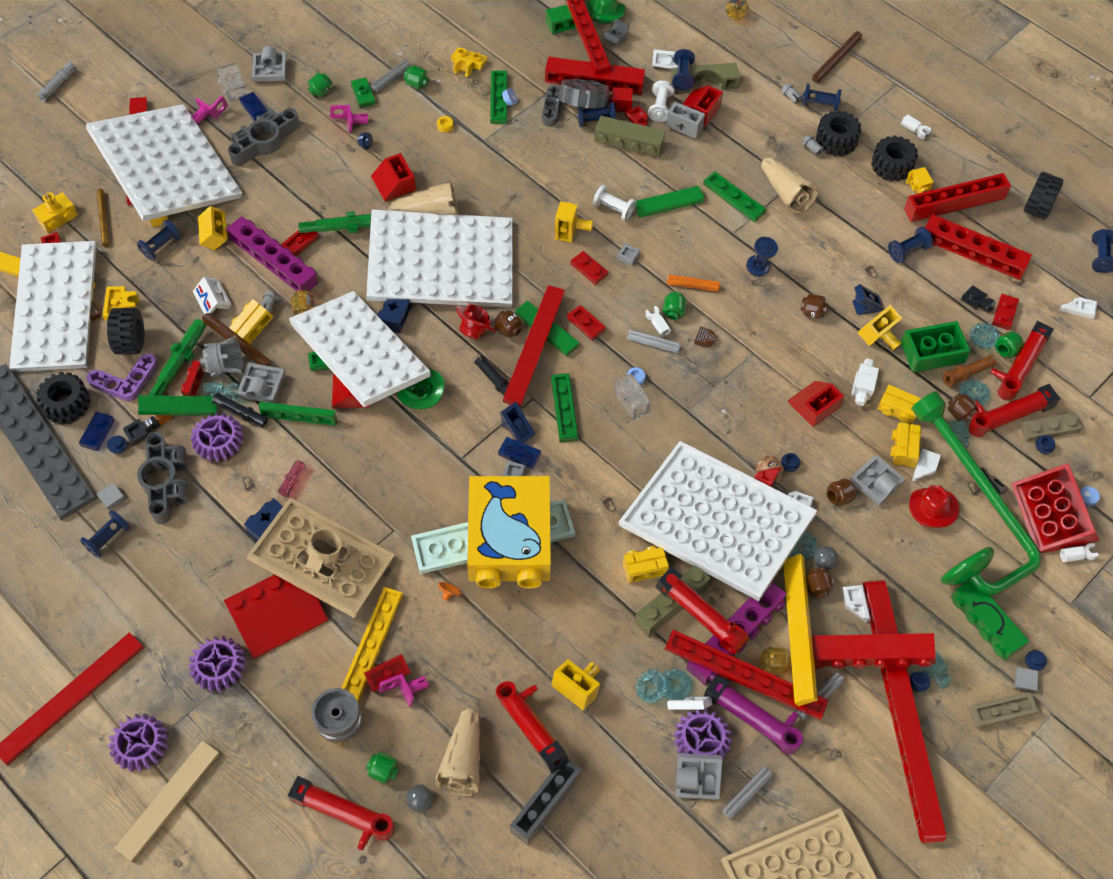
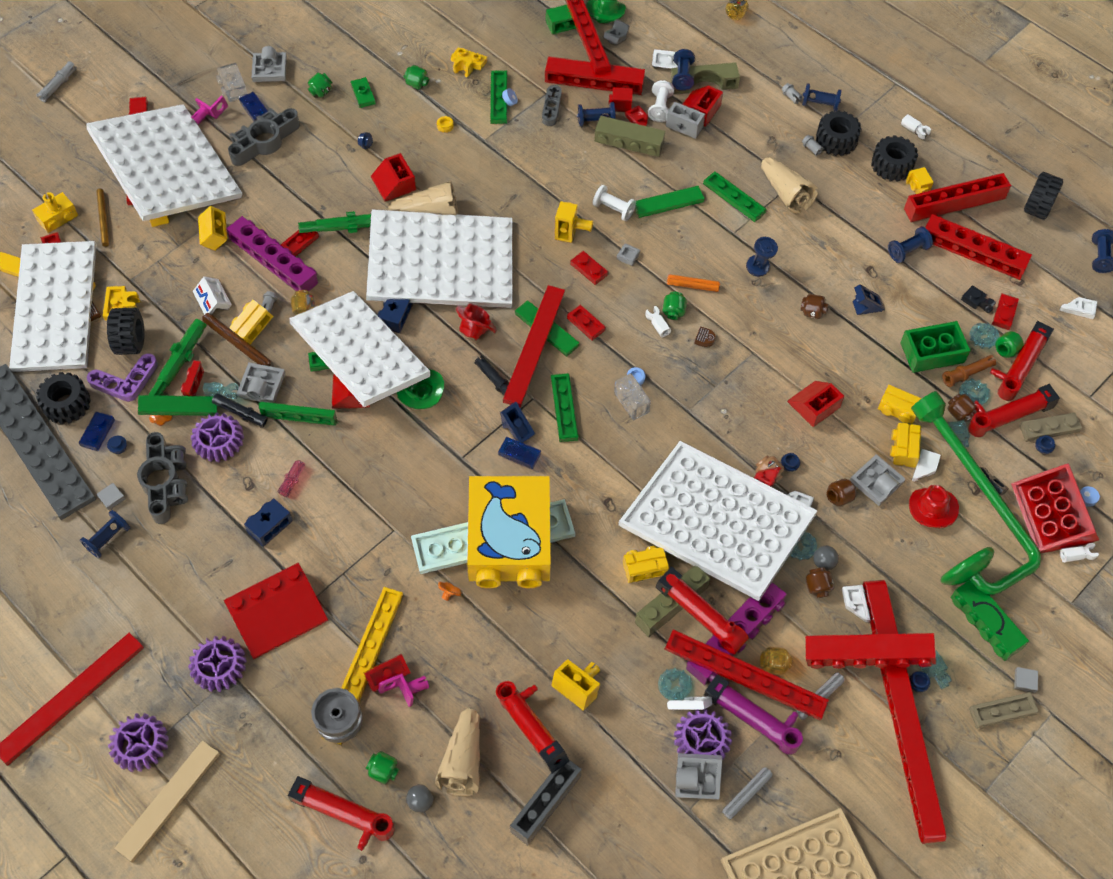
black plate [123,416,161,446] -> none
dark blue hose [136,219,182,261] -> none
light grey hat [200,336,244,377] -> none
tan plate [247,498,394,618] -> none
dark pink bracket [330,105,368,133] -> none
light grey axle [371,60,411,92] -> none
reddish brown head [495,310,522,337] -> none
light grey tile [502,461,526,476] -> none
dark grey connector [560,79,609,108] -> none
light grey axle [627,329,681,353] -> none
clear light blue gear [634,669,667,703] -> none
yellow tile [783,554,818,706] -> none
reddish brown axle [812,31,862,83] -> none
white piece [851,359,879,406] -> none
yellow brick [857,305,903,351] -> none
dark blue plate [1025,650,1047,671] -> none

